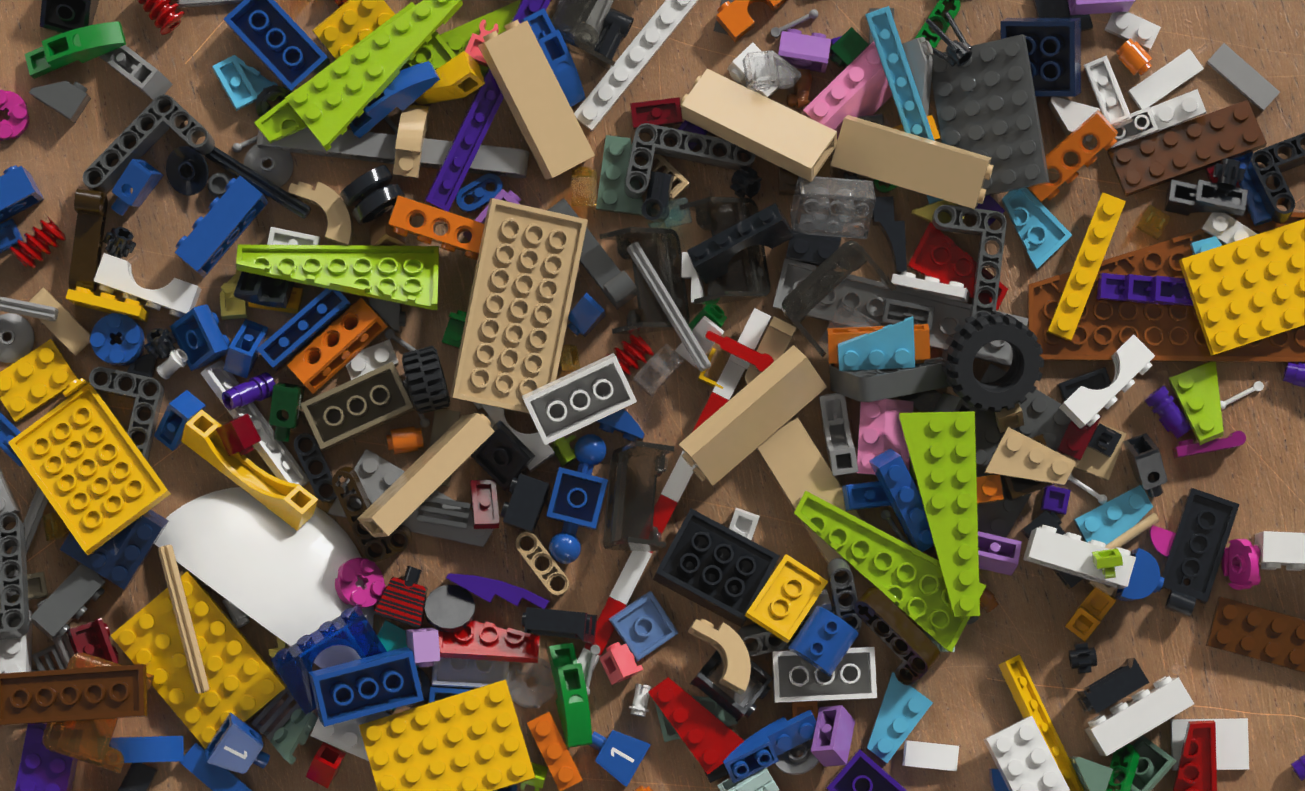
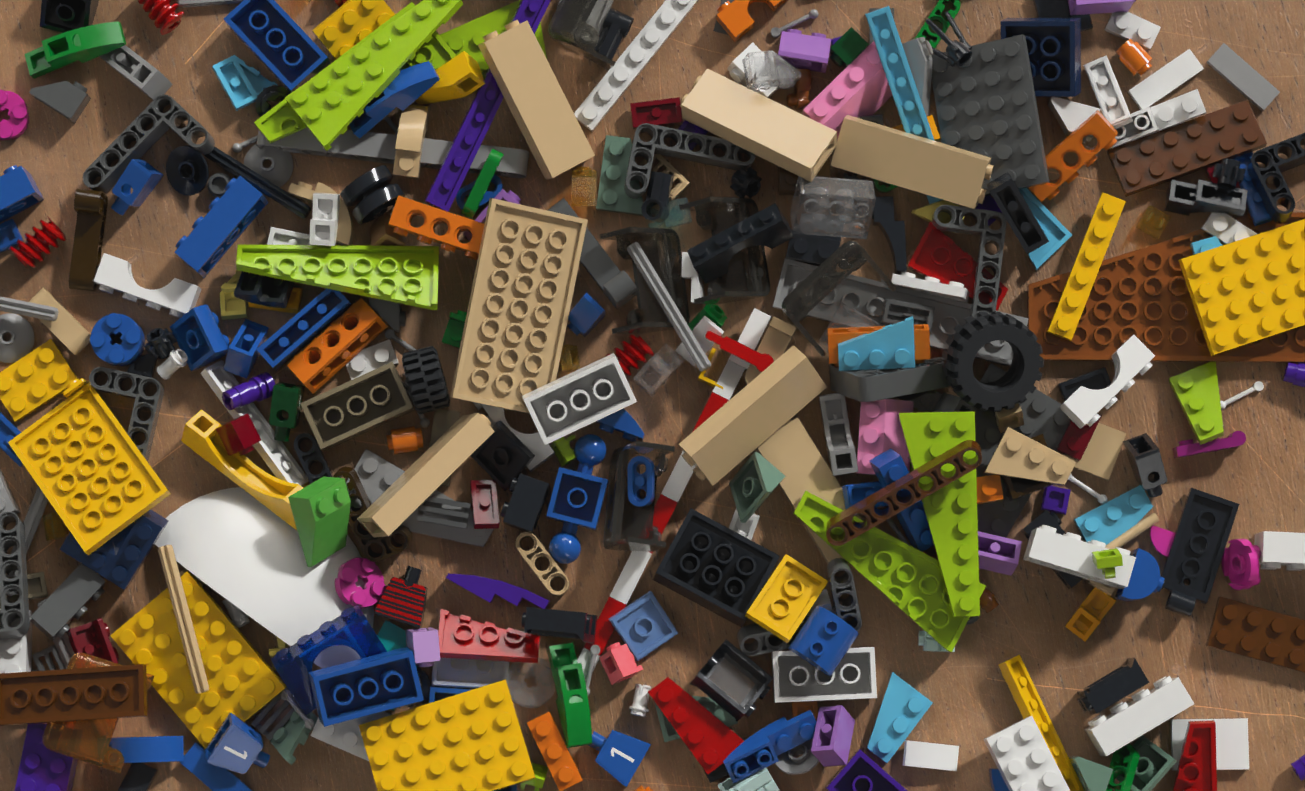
yellow plate [66,286,149,322] -> none
black gear [103,227,136,258] -> none
blue slope [154,390,206,451] -> none
red brick [306,742,346,789] -> none
tile [424,585,475,633] -> none
coral plate [465,19,499,67] -> none
blue slope [520,8,586,107] -> none
tan arch [688,619,751,695] -> none
dark brown beam [854,587,940,685] -> none
black gear [1069,643,1097,674] -> none
black tile [1088,423,1122,458] -> none
dark purple slope [1097,273,1194,306] -> none
dark purple axle [1144,385,1191,439] -> none
none -> light grey hinge [281,690,314,729]
none -> bright green slope [288,477,351,567]
none -> white slope [309,193,340,246]
none -> green beam [461,148,504,219]
none -> blue plate [627,456,655,507]
none -> sand green slope [729,452,785,523]
none -> reddish brown beam [826,440,982,546]
none -> black brick [986,172,1049,254]

